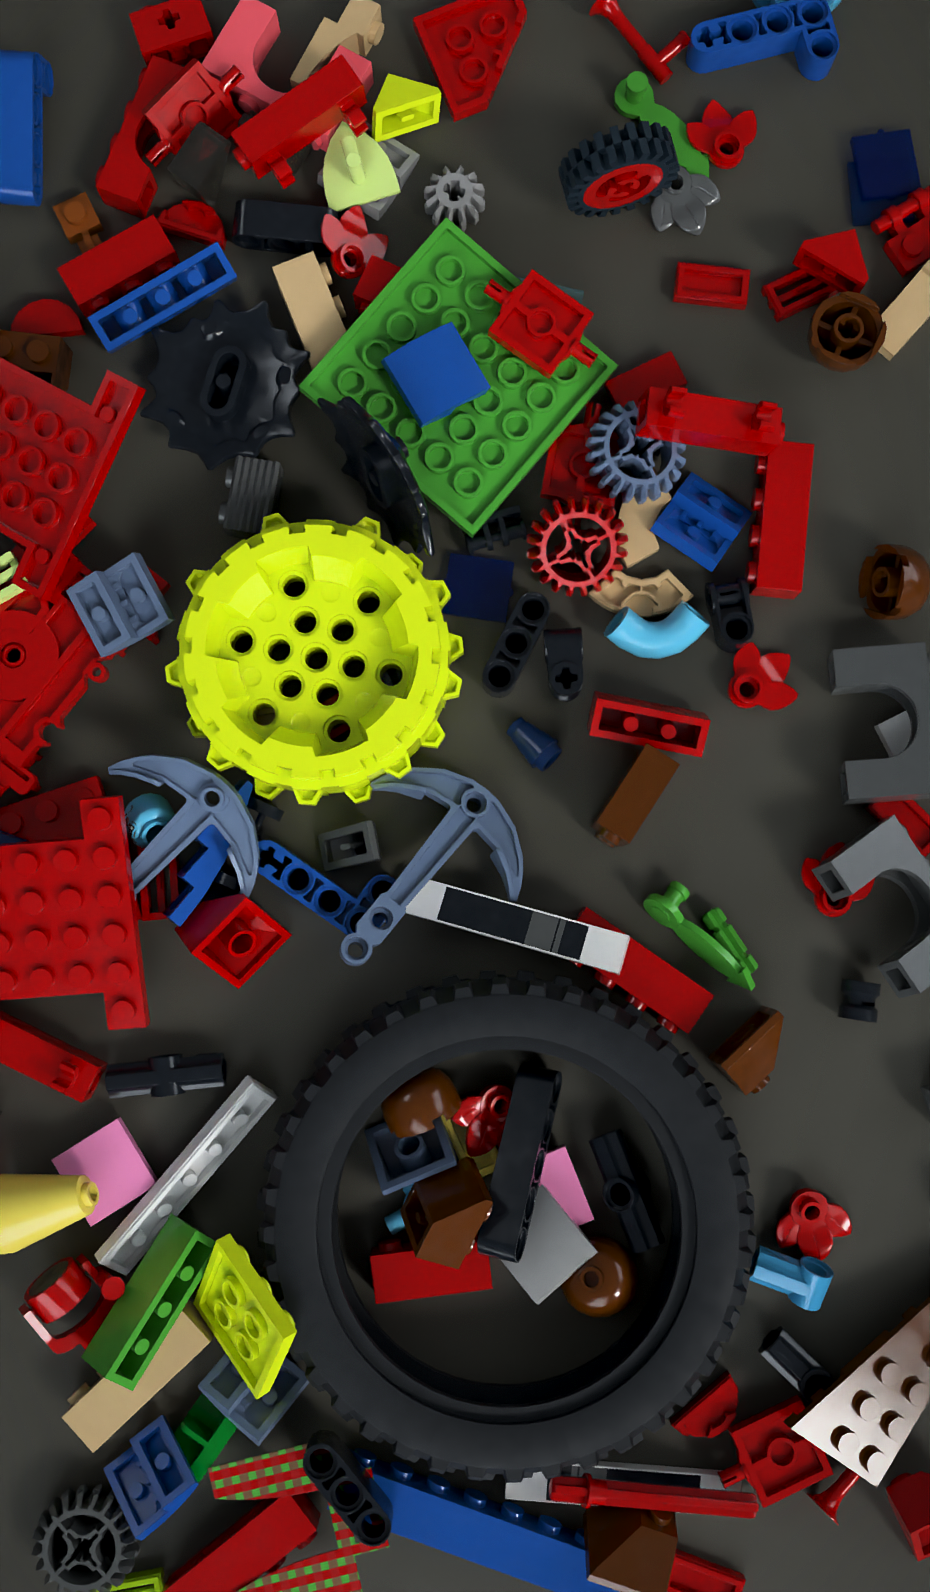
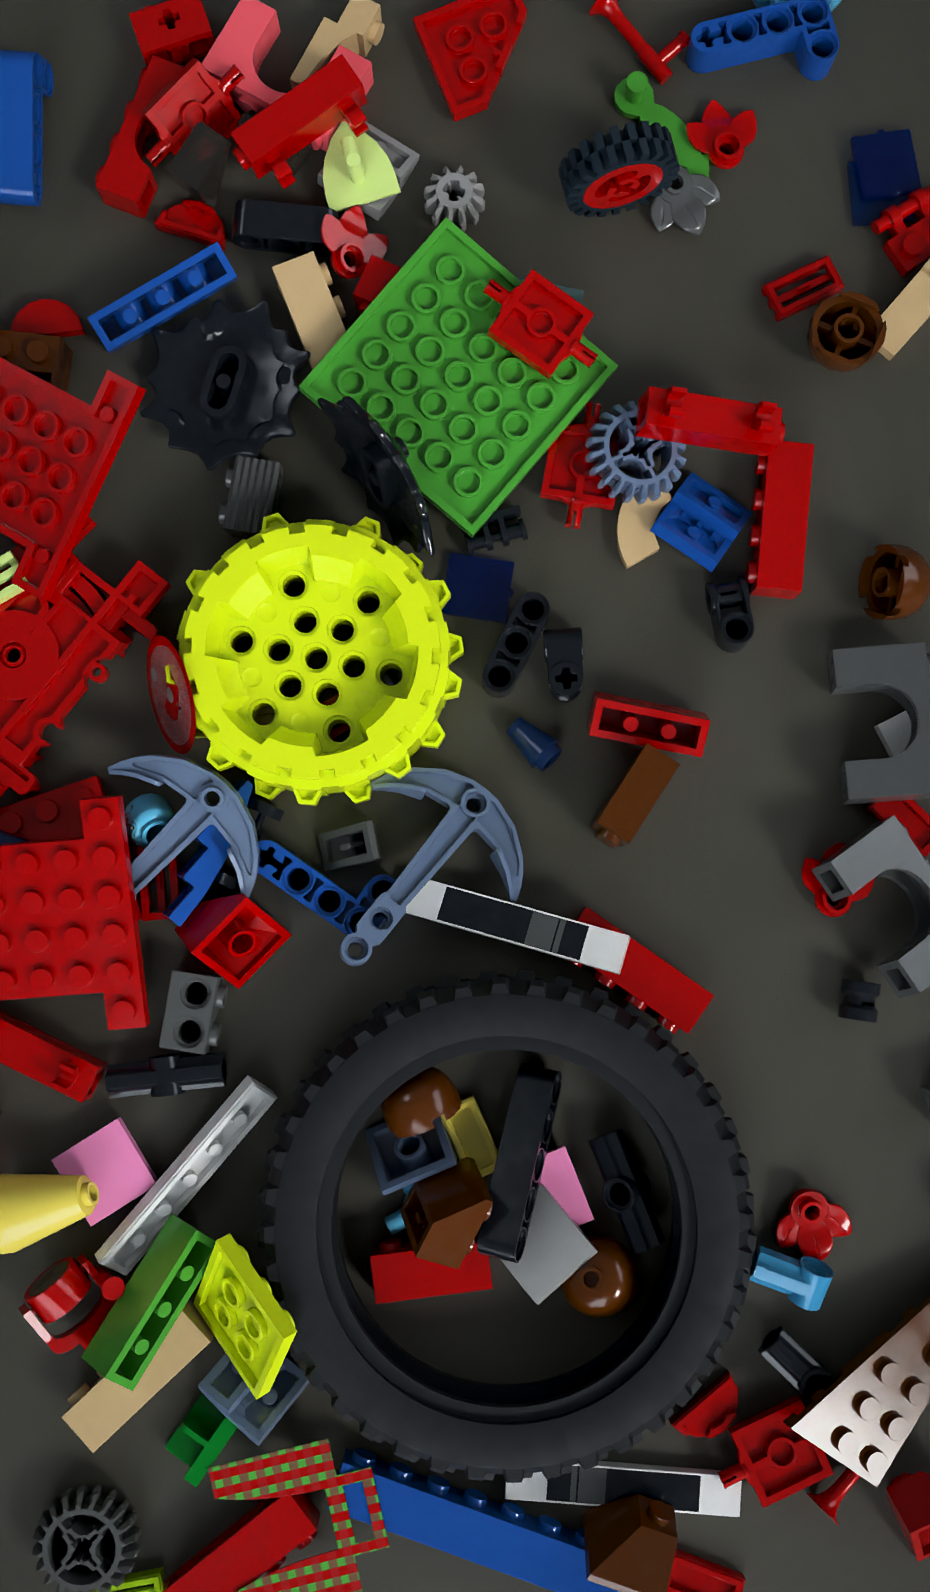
dark orange plate [53,192,104,254] -> none
red brick [56,214,180,320] -> none
sand blue slope [66,552,176,657] -> none
blue slope [103,1415,199,1541] -> none
black beam [303,1430,393,1547] -> none
neon yellow slope [372,73,441,143] -> none
blue slope [381,321,491,428] -> none
red plate [451,1084,513,1157] -> none
red gear [526,494,628,597] -> none
red axle [549,1473,759,1519] -> none
tan tile [588,569,694,618] -> none
red tile [604,351,688,408] -> none
medium azure cylinder [604,600,710,659] -> none
bright green brick [643,881,756,991] -> none
red tile [672,262,751,310] -> none
bright green axle [702,907,758,974] -> none
reddish brown slope [708,1005,784,1095] -> none
red plate [727,642,798,711] -> none
red slope [792,229,869,293] -> none
none -> red piece [146,635,196,754]
none -> dark grey brick [159,969,228,1055]

